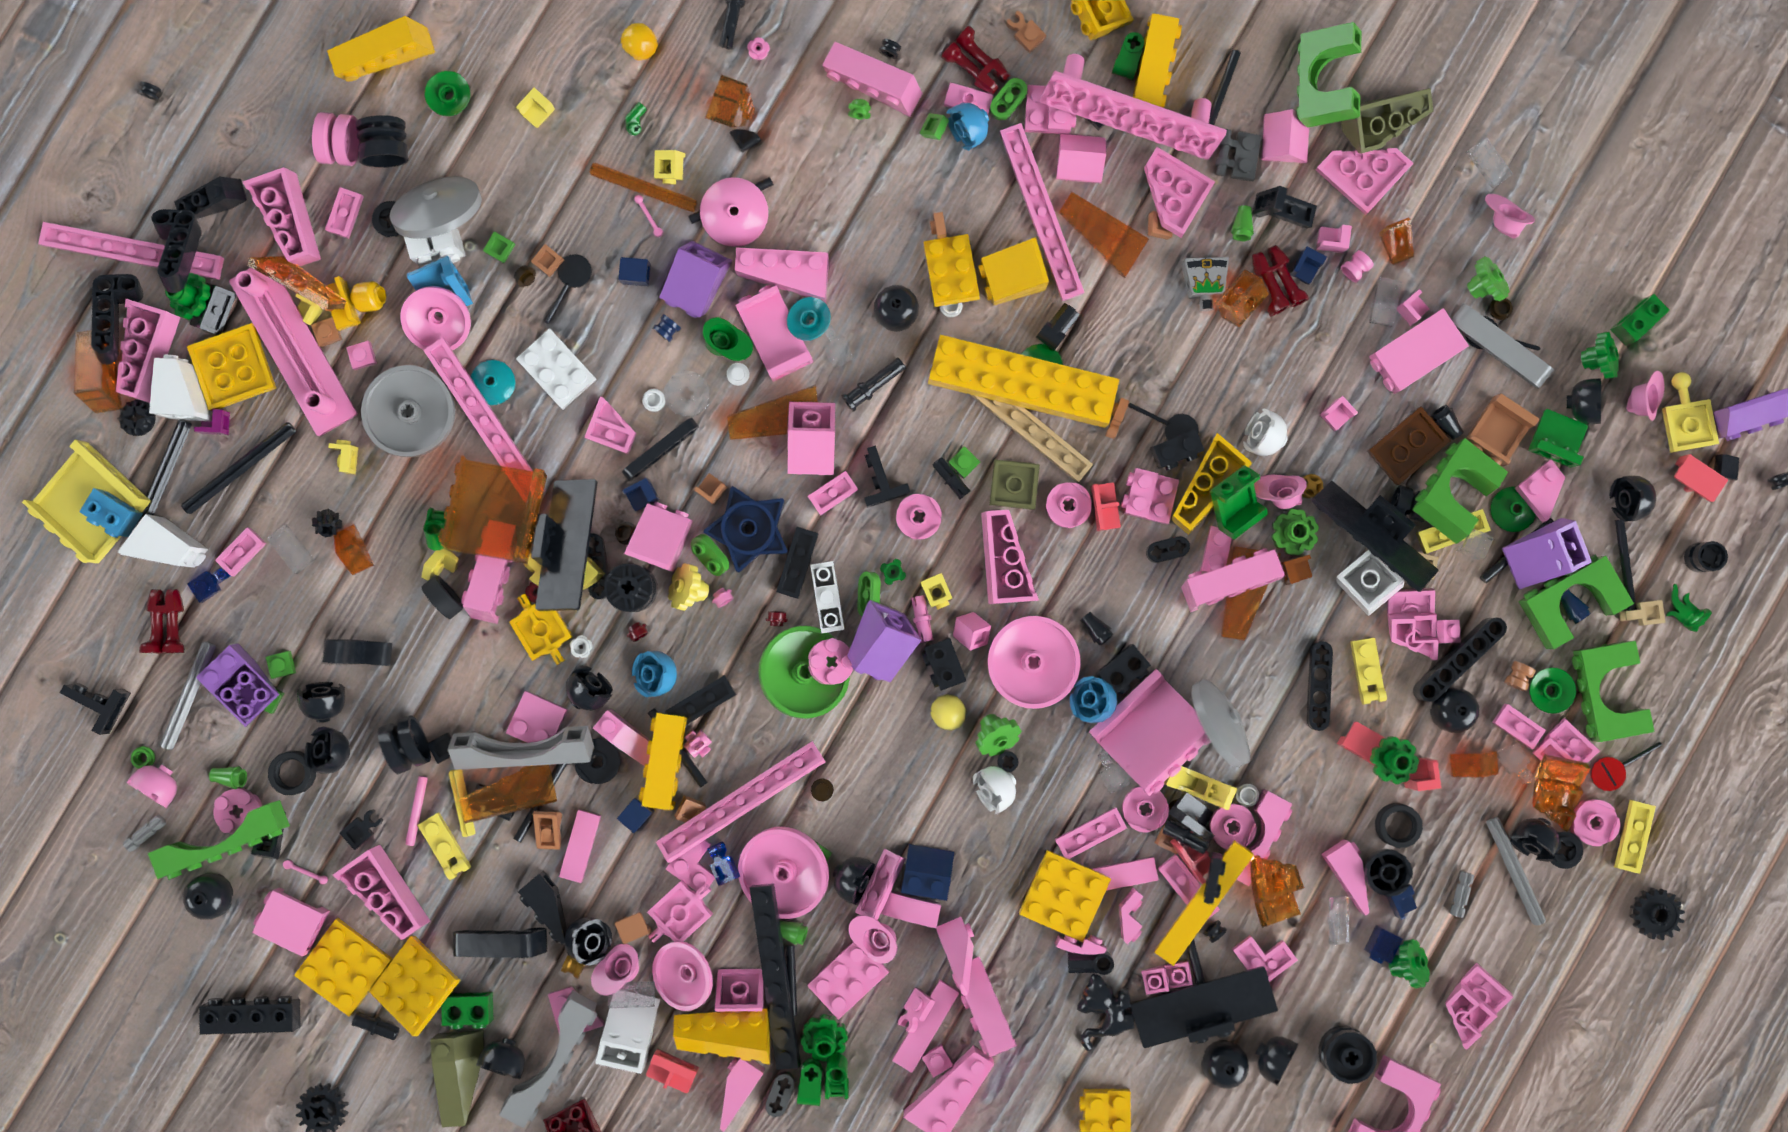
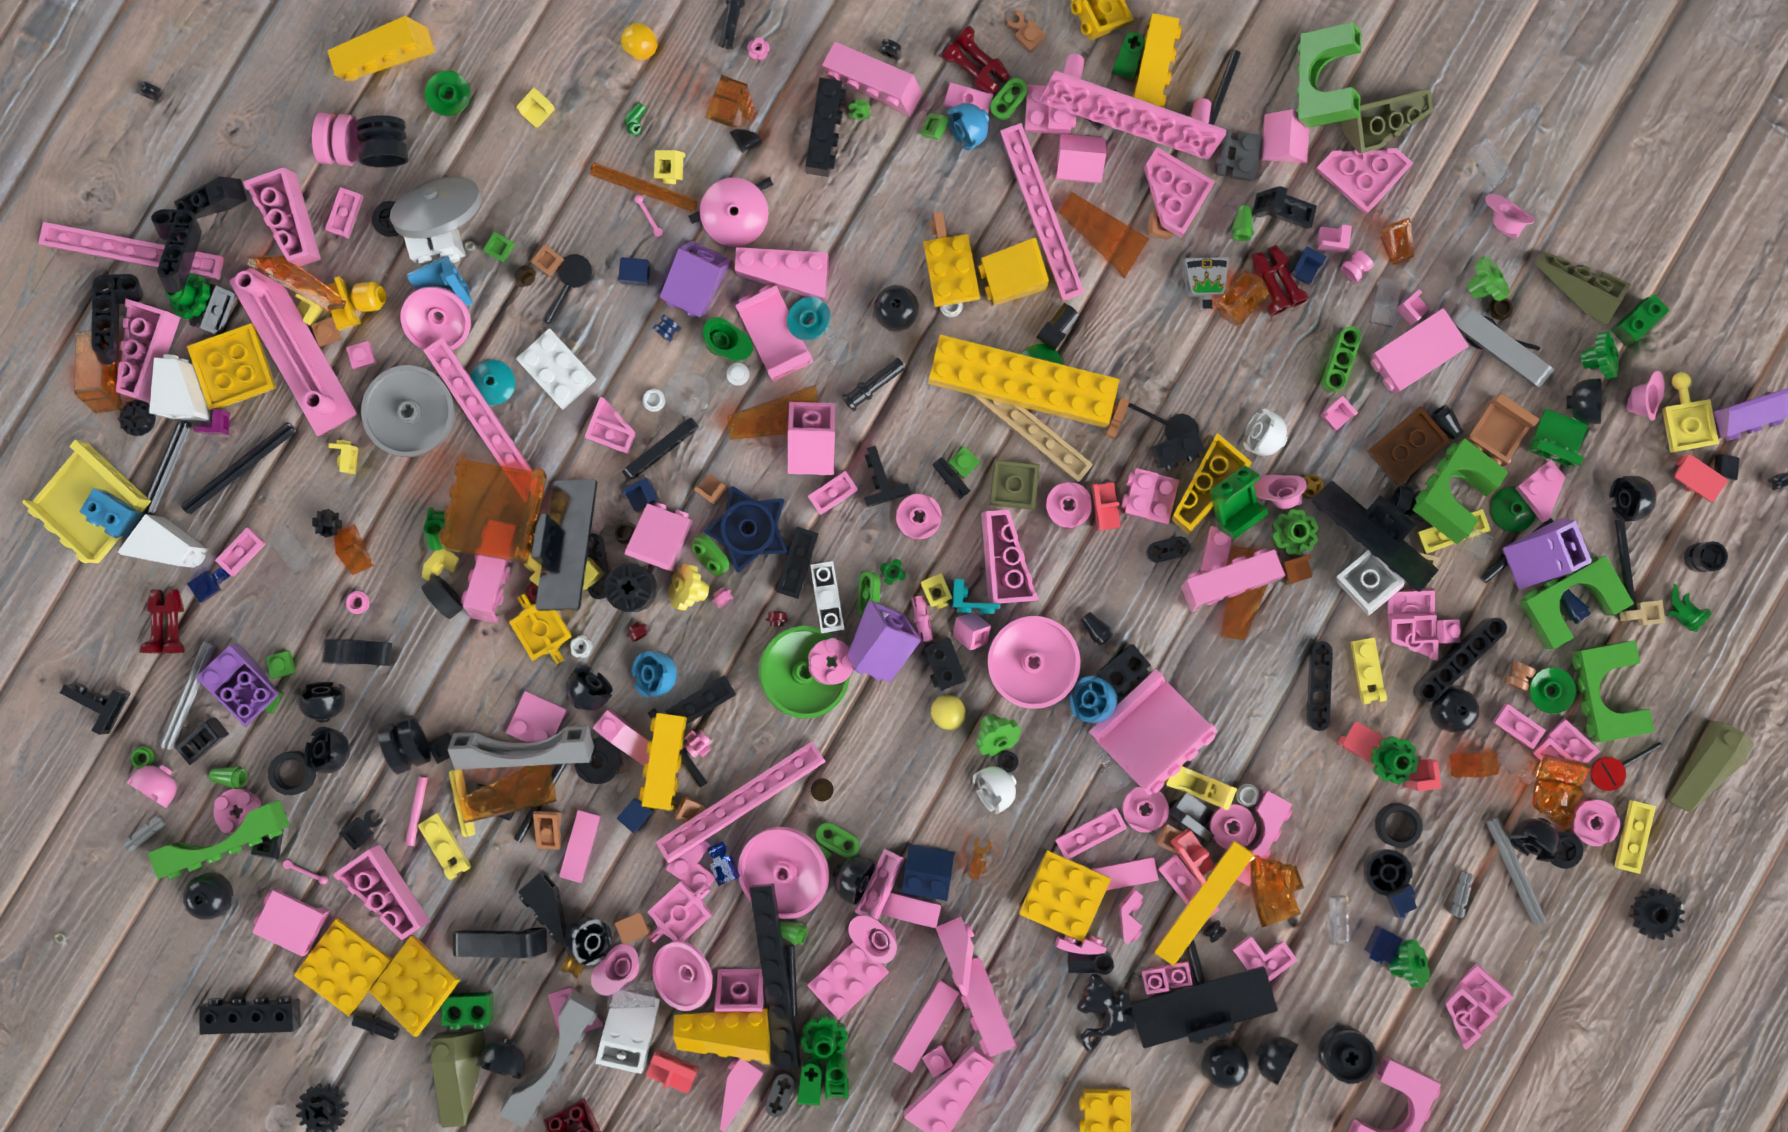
bright pink plate [898,988,936,1033] -> none
black axle [1163,820,1209,854] -> none
light grey dish [1191,679,1250,768] -> none
black plate [1203,852,1226,905] -> none
bright pink slope [1321,839,1369,916] -> none
none -> black slope [175,717,229,765]
none -> bright pink plate [346,591,370,614]
none -> black brick [805,77,846,177]
none -> bright green plate [816,822,860,858]
none -> teal bracket [952,579,1000,614]
none -> clear orange plate [969,837,992,880]
none -> bright green beam [1321,326,1361,393]
none -> olive wedge [1534,251,1631,324]
none -> olive wedge [1668,721,1754,813]

